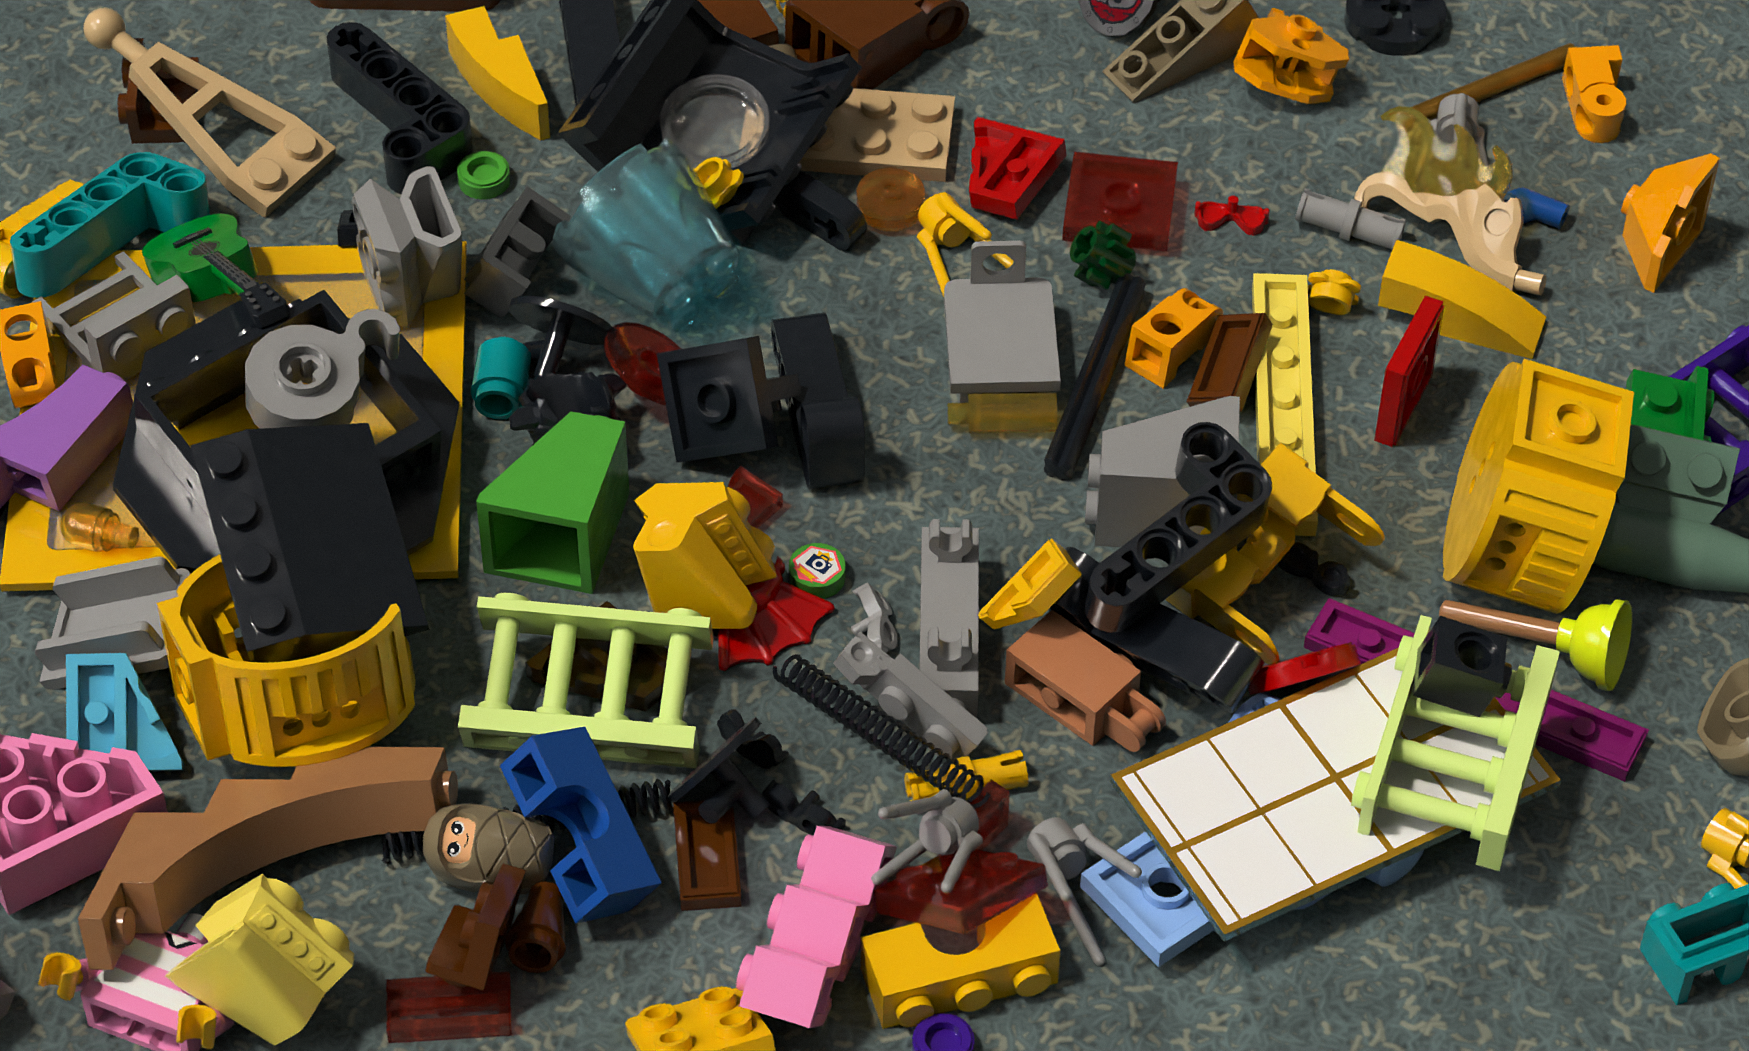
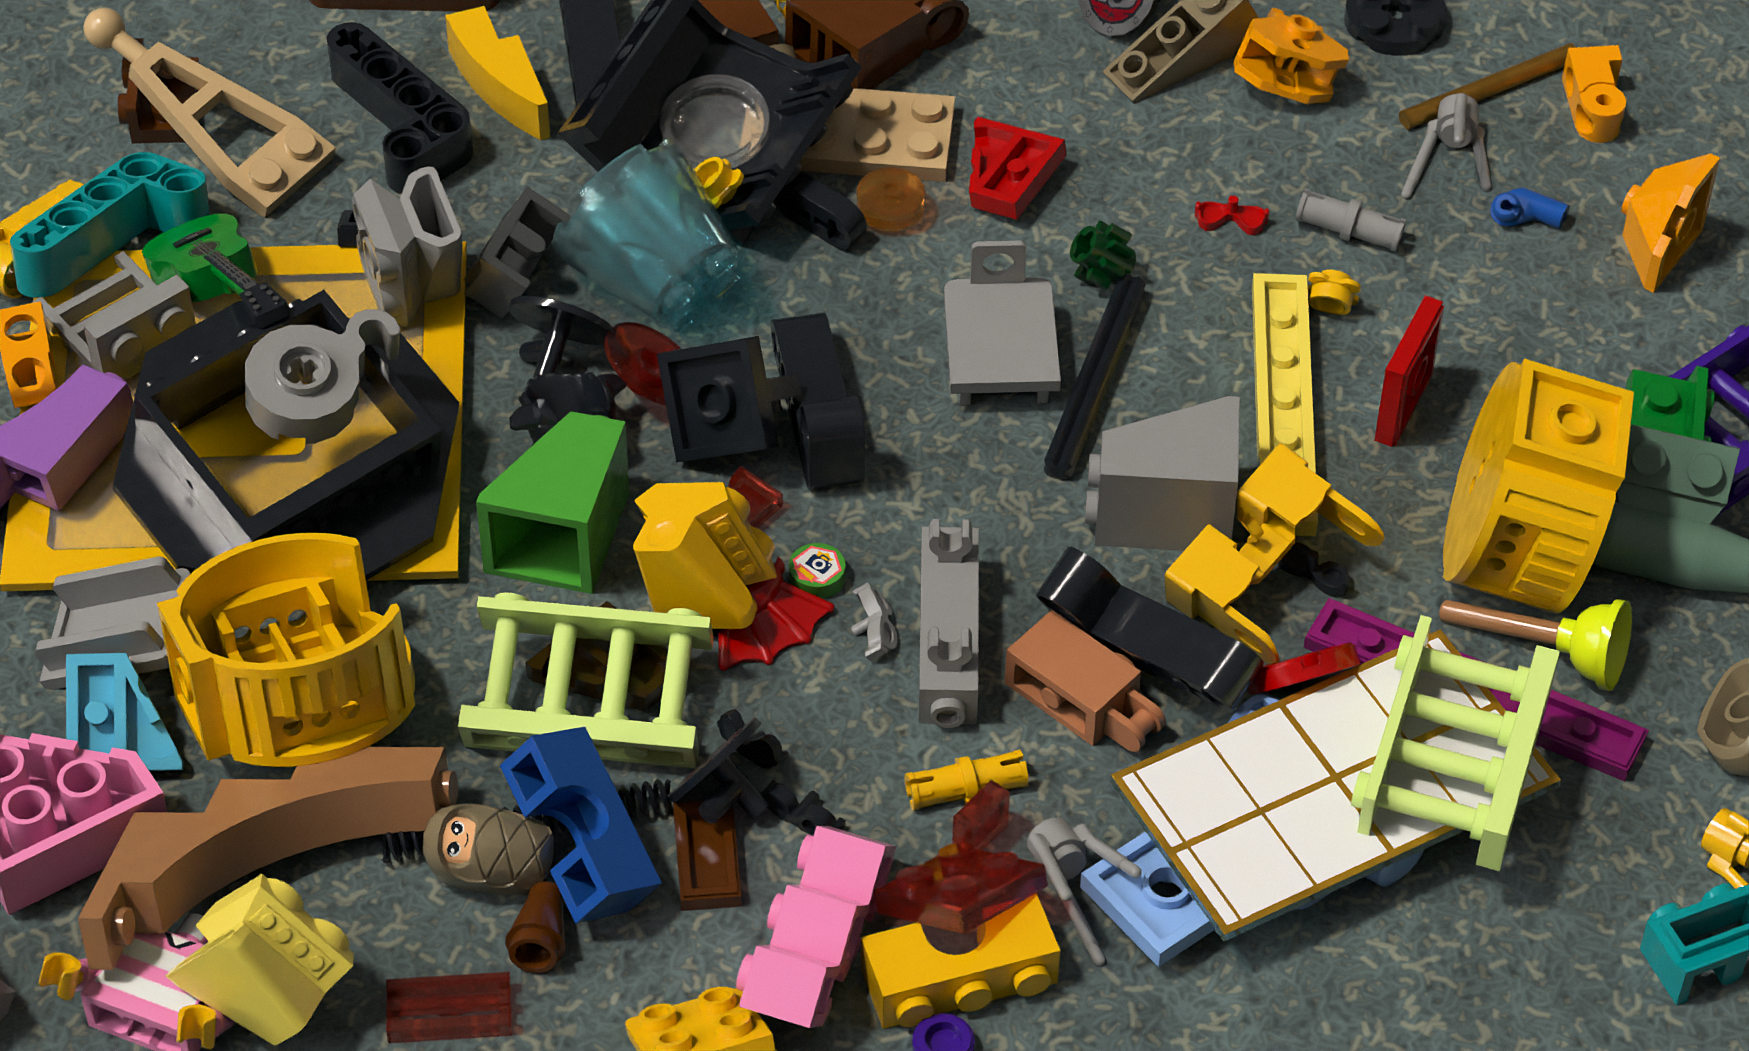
clear yellow cylinder [60,503,139,552] -> none
black slope [190,423,430,663] -> none
reddish brown bracket [425,863,526,990] -> none
bright green tile [457,151,510,199] -> none
teal brick [471,337,532,419] -> none
black piece [773,654,991,809] -> none
light grey hinge [833,631,988,759] -> none
light grey plant [871,789,983,893] -> none
yellow plant [917,192,1014,297] -> none
clear yellow cylinder [947,393,1057,434] -> none
yellow tile [978,538,1082,629] -> none
clear red plate [1062,152,1178,252] -> none
black beam [1085,422,1272,633] -> none
light orange leg [1124,288,1223,389] -> none
reddish brown tile [1187,313,1273,412] -> none
piece [1354,106,1546,296] -> none
yellow slope [1378,240,1546,359] -> none
black brick [1412,616,1512,717] -> none

